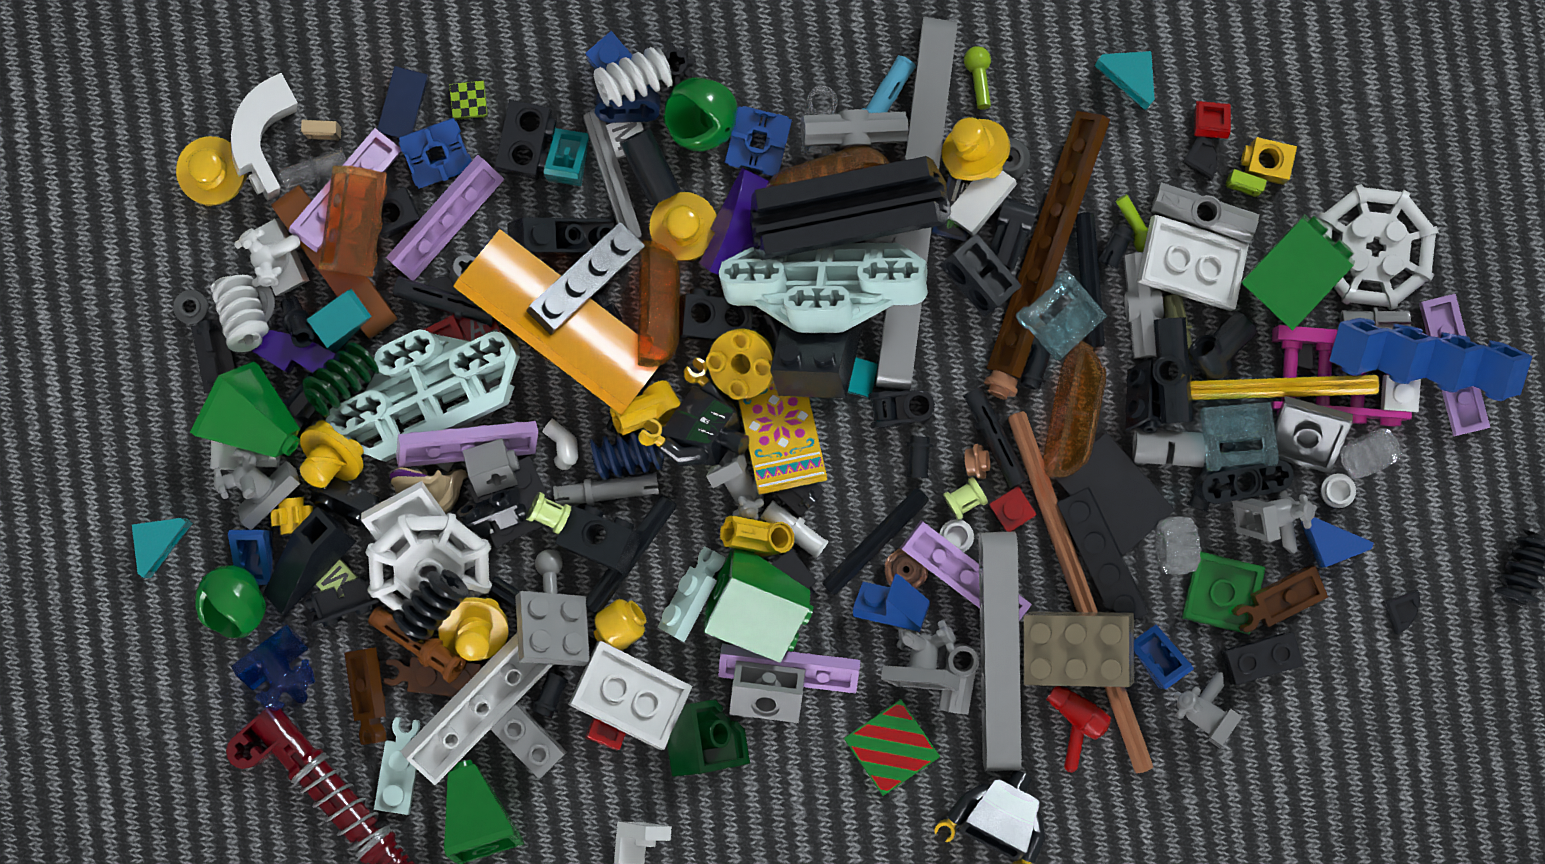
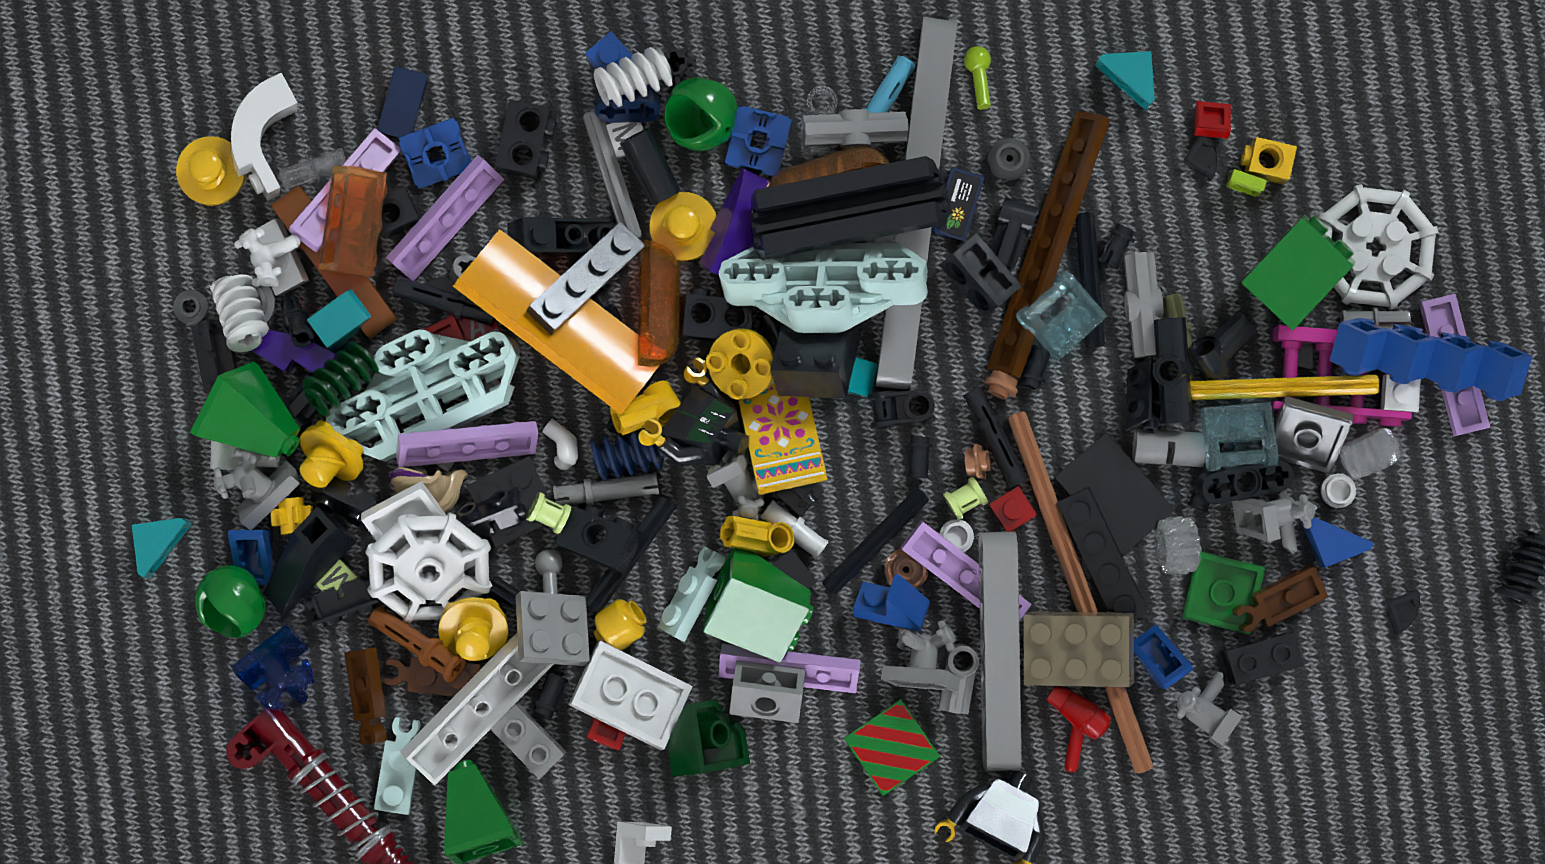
tan tile [301,120,341,140] -> none
black piece [393,569,469,644] -> none
tile [449,81,488,120] -> none
light grey brick [463,438,520,497] -> none
teal slope [544,128,589,186] -> none
yellow plate [942,117,1010,181] -> none
white tile [948,171,1017,236] -> none
clear orange brick [1043,341,1106,478] -> none
lime bar [1115,194,1148,252] -> none
white tile [1137,215,1249,311] -> none
light grey piece [1151,182,1260,244] -> none

